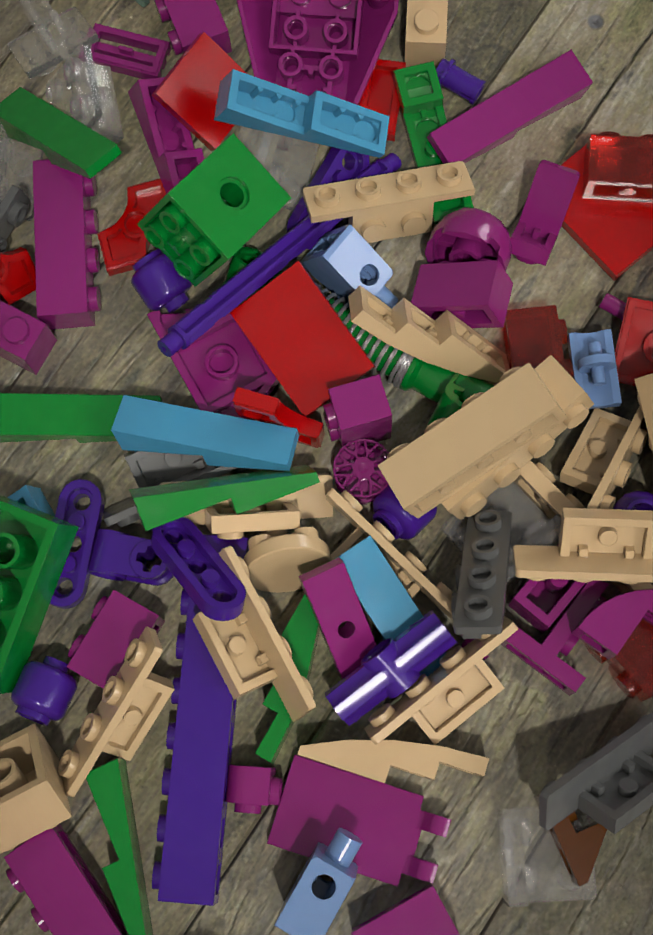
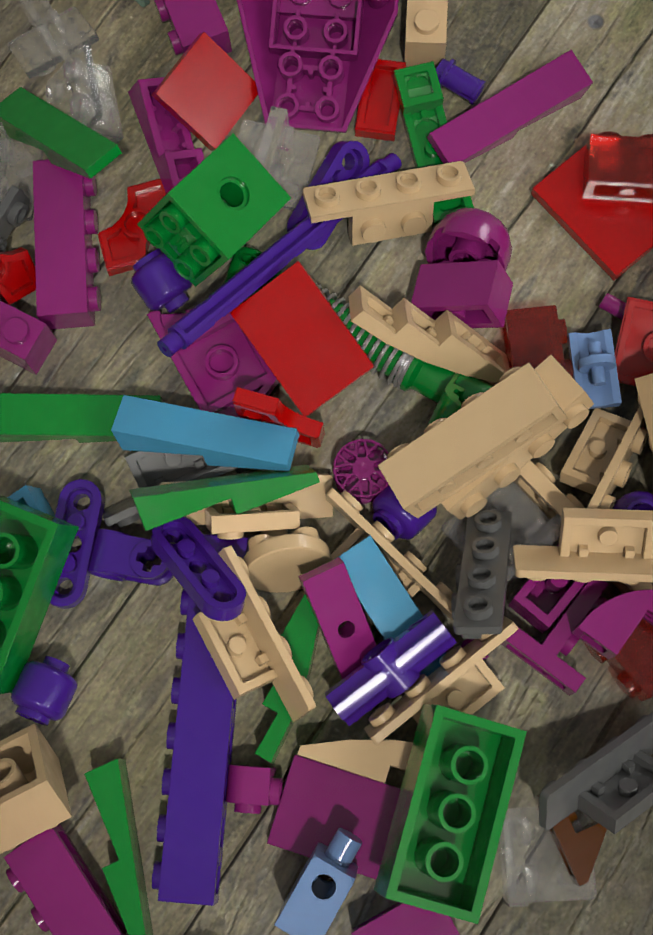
tan bracket [58,627,174,797] -> none
magenta brick [67,589,165,689] -> none
magenta tile [82,23,171,79] -> none
dark azure slope [214,69,390,158] -> none
medium blue torso [300,224,398,308] -> none
magenta brick [323,374,392,448] -> none
magenta bracket [510,160,580,266] -> none
none -> green brick [374,704,527,924]

